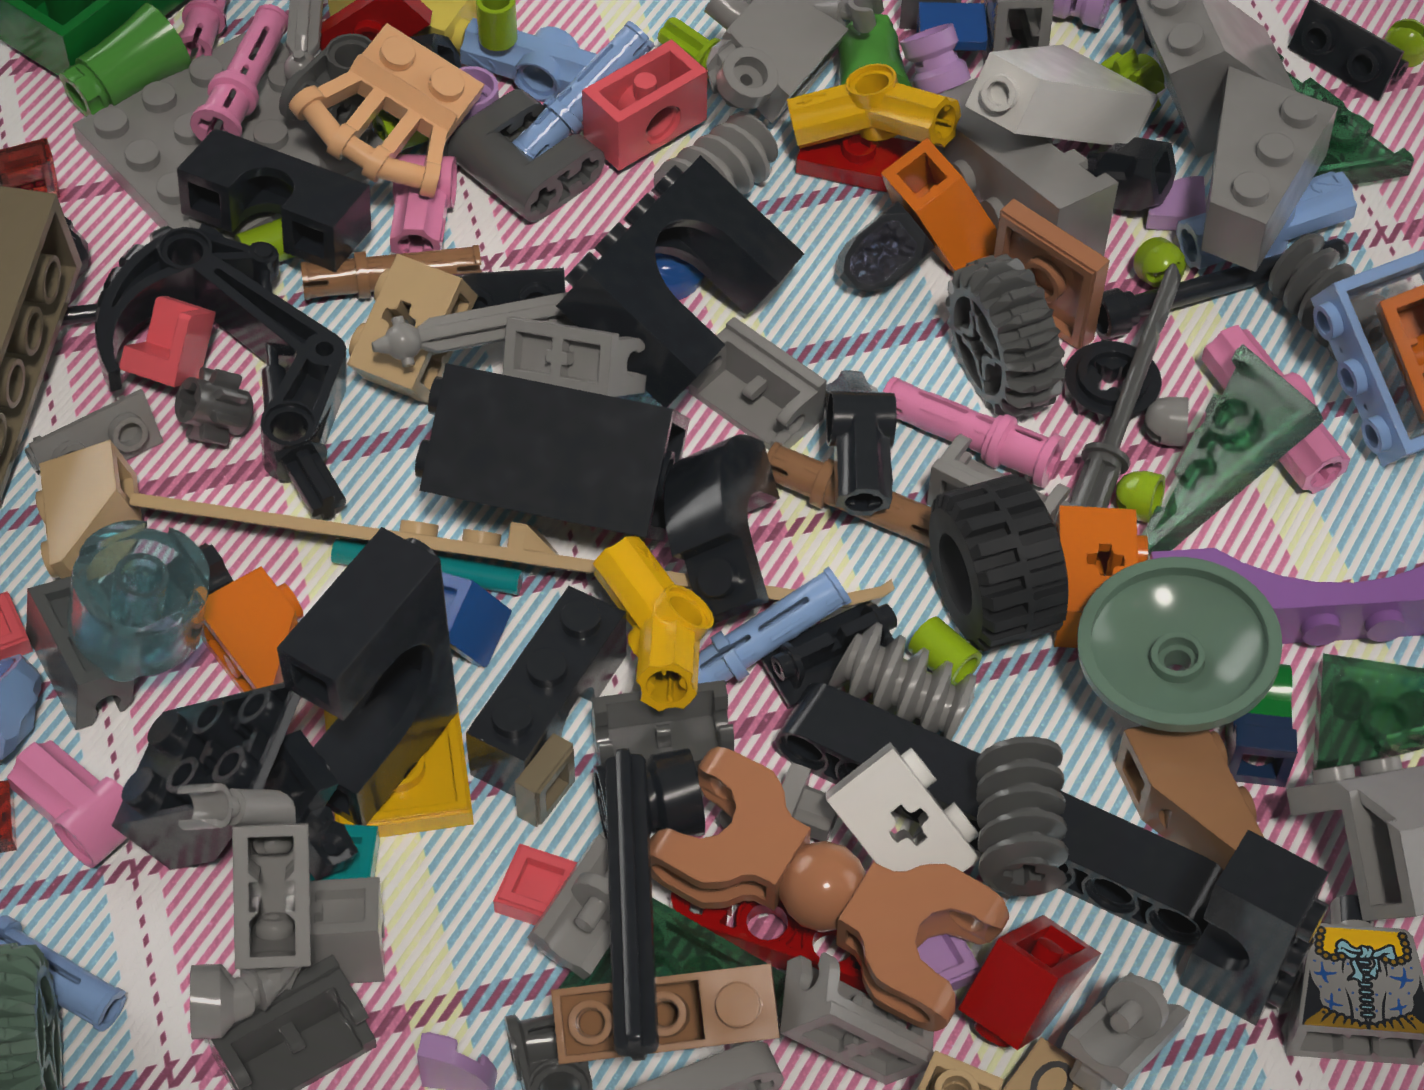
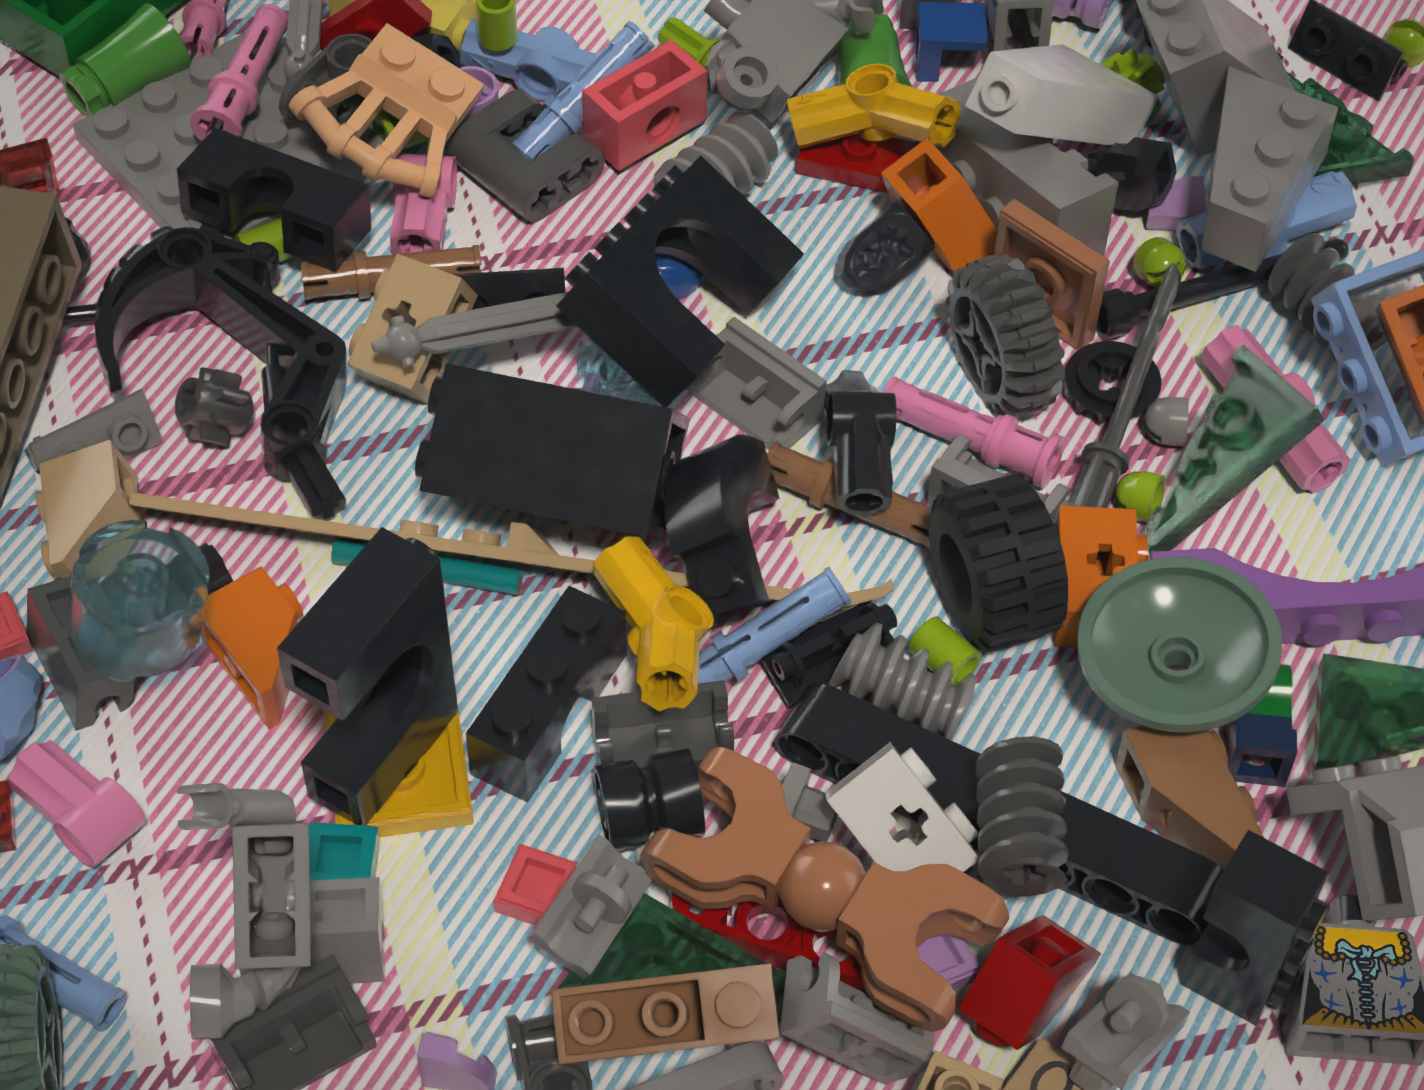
black slope [112,682,301,869] -> none
coral panel [119,296,216,387] -> none
black hinge [263,730,358,881] -> none
blue panel [442,572,512,667] -> none
light grey hinge [502,316,646,397] -> none
dark tan tile [515,733,575,827] -> none
black axle [605,748,659,1061] -> none
lavender wheel [900,23,971,94] -> none

